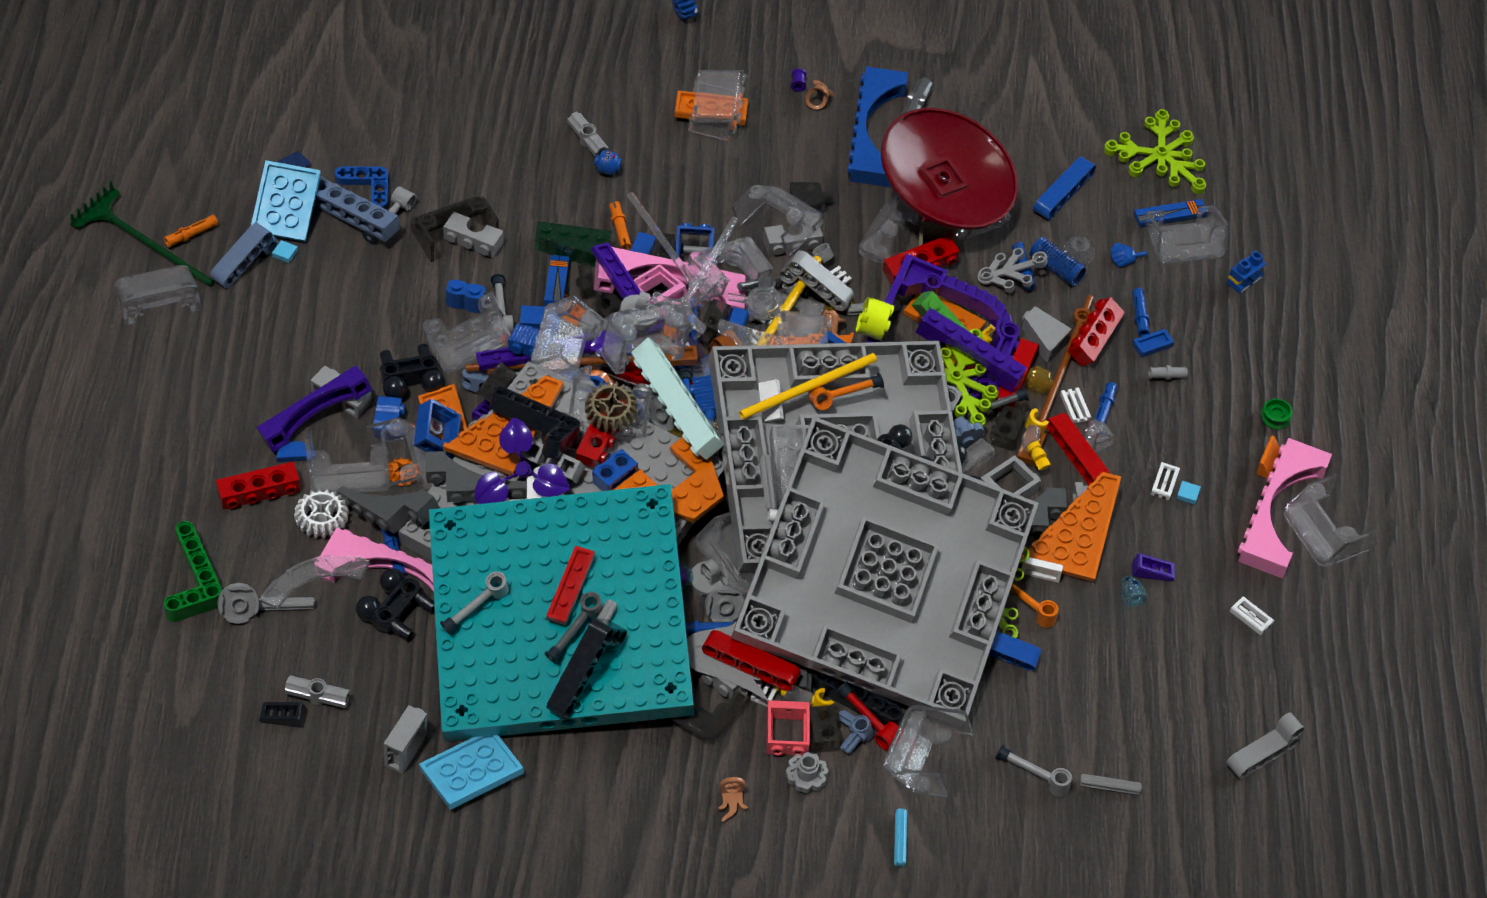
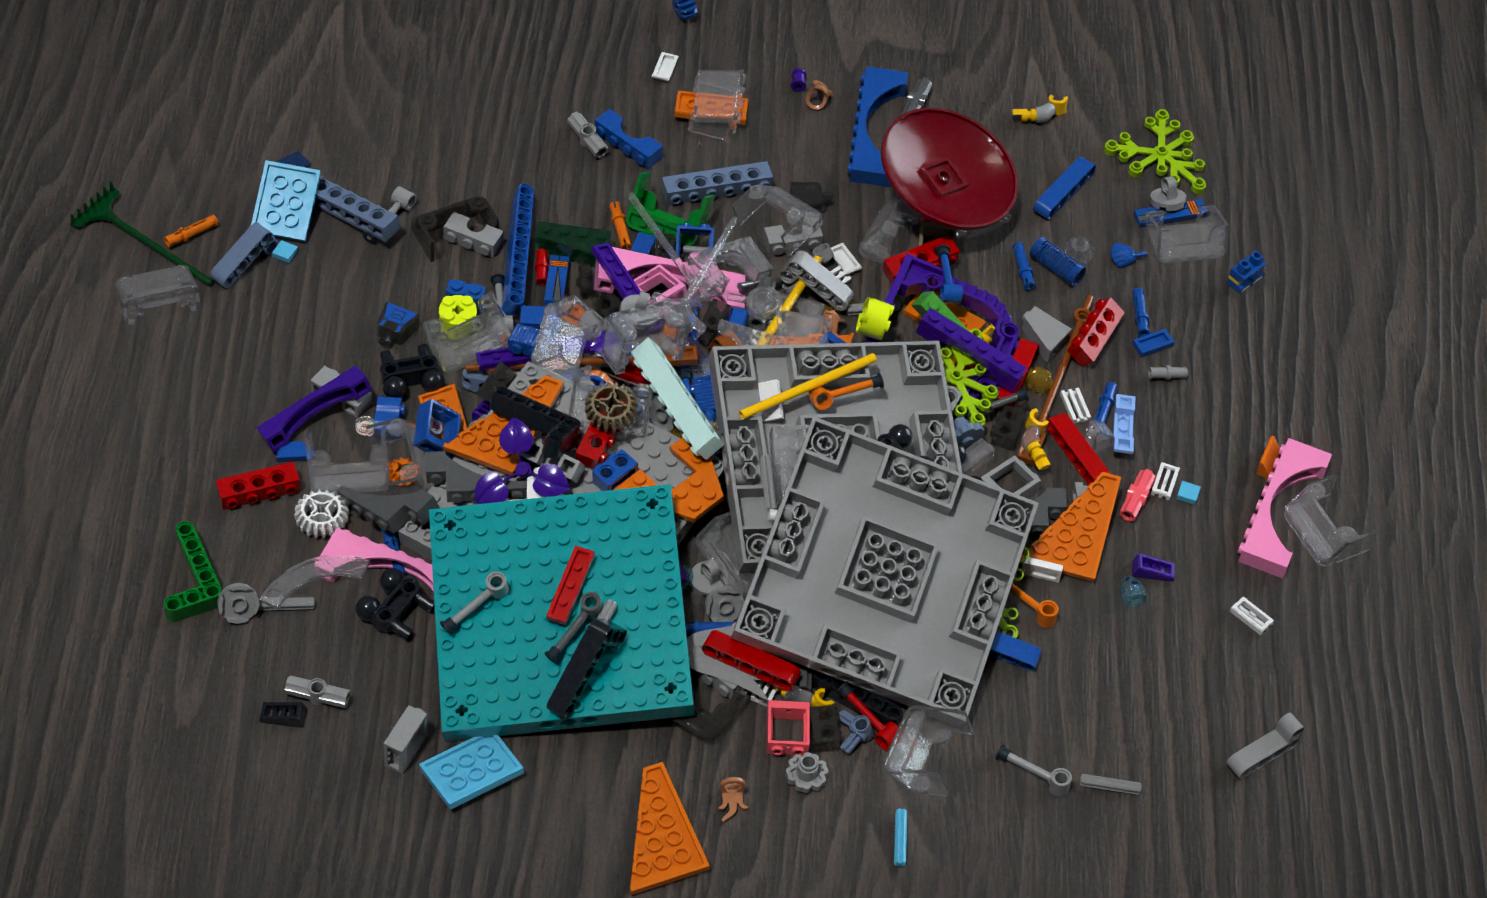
blue beam [335,166,388,209] -> none
blue head [594,150,622,176] -> none
light grey plant [978,248,1048,292] -> none
green piece [1261,399,1293,430] -> none
none -> clear tile [355,416,374,436]
none -> clear smoke torso [377,302,419,347]
none -> neon yellow brick [439,295,477,339]
none -> blue beam [502,183,534,316]
none -> red pin [534,249,549,286]
none -> blue arch [595,109,663,169]
none -> green windscreen [626,171,715,246]
none -> orange wing [630,762,710,895]
none -> white tile [652,52,679,82]
none -> sand blue brick [661,161,773,205]
none -> white tile [831,243,862,276]
none -> blue piece [935,245,963,304]
none -> yellow piece [1012,95,1068,123]
none -> light blue slope [1113,394,1135,454]
none -> coral piece [1119,469,1156,522]
none -> light grey tile [1150,176,1187,211]

